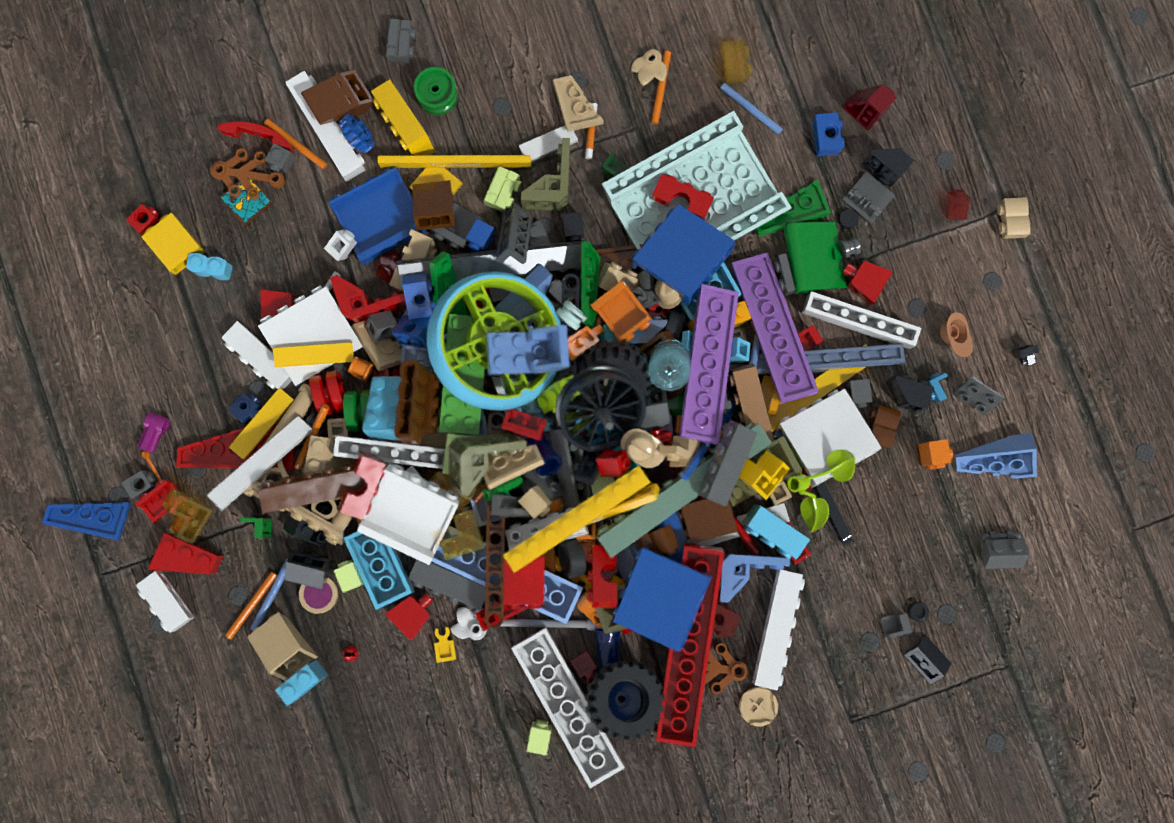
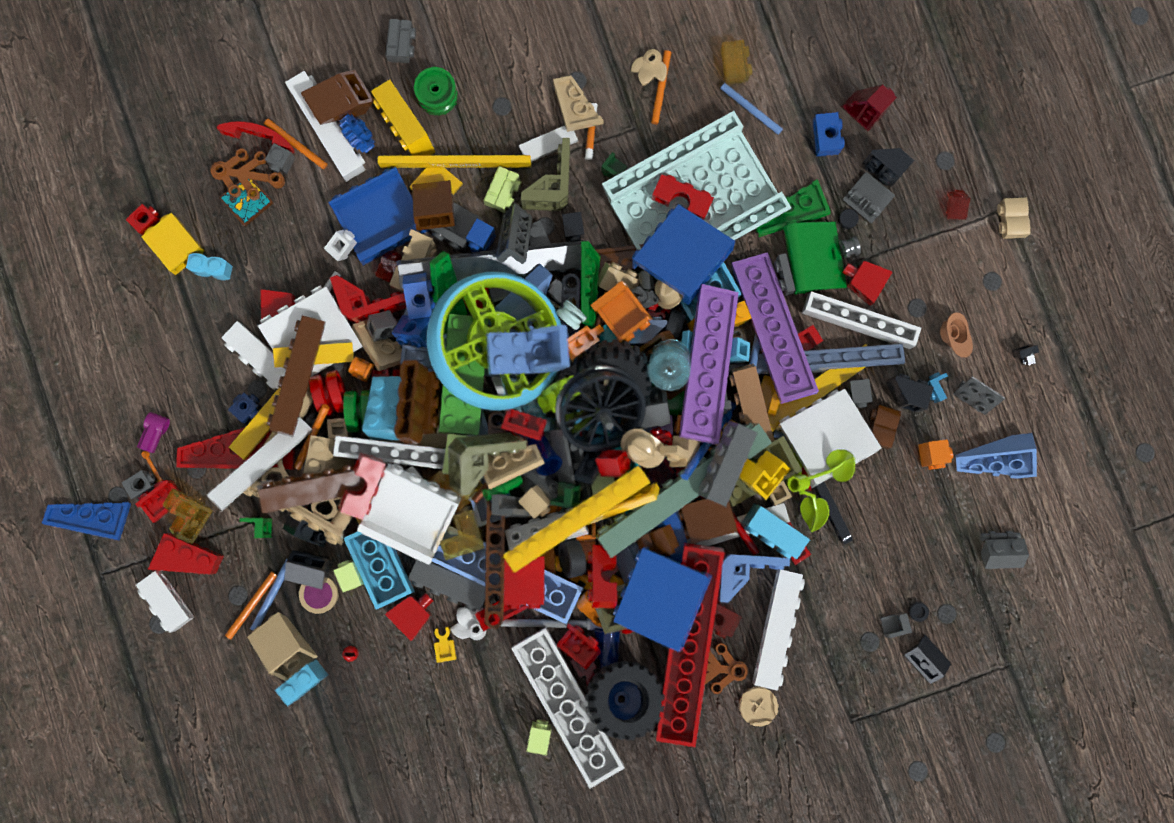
none -> reddish brown brick [267,315,326,437]
none -> dark green panel [550,482,581,509]
none -> red bracket [556,623,601,670]

